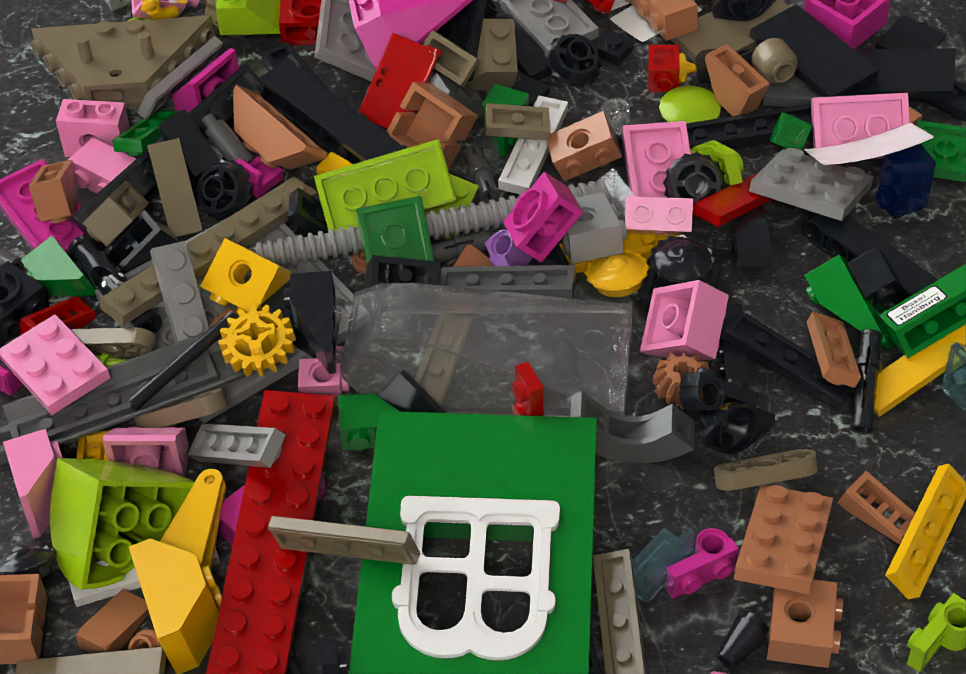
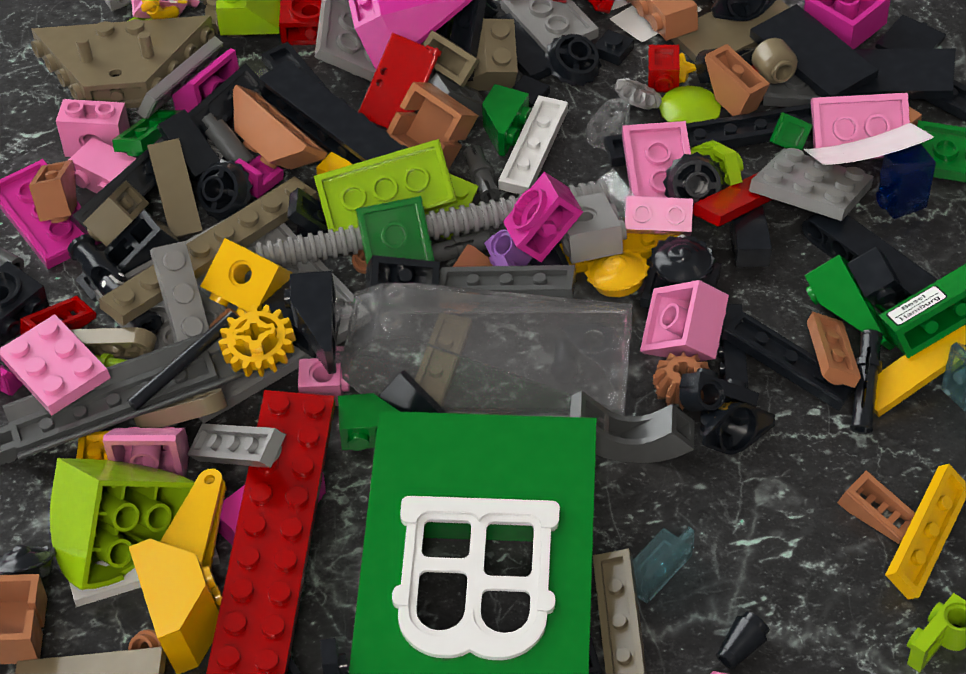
bright pink slope [3,429,62,539] -> none
slope [21,236,96,296] -> none
nougat slope [75,589,149,654] -> none
dark tan tile [268,516,421,565] -> none
dark tan plate [484,103,550,140] -> none
red plate [511,361,544,416] -> none
nougat brick [547,111,622,182] -> none
dark pink plate [665,528,739,599] -> none
dark tan beam [714,449,818,491] -> none
nougat plate [734,485,833,595] -> none
nougat brick [767,580,843,668] -> none
none -> light grey gear [614,78,662,110]

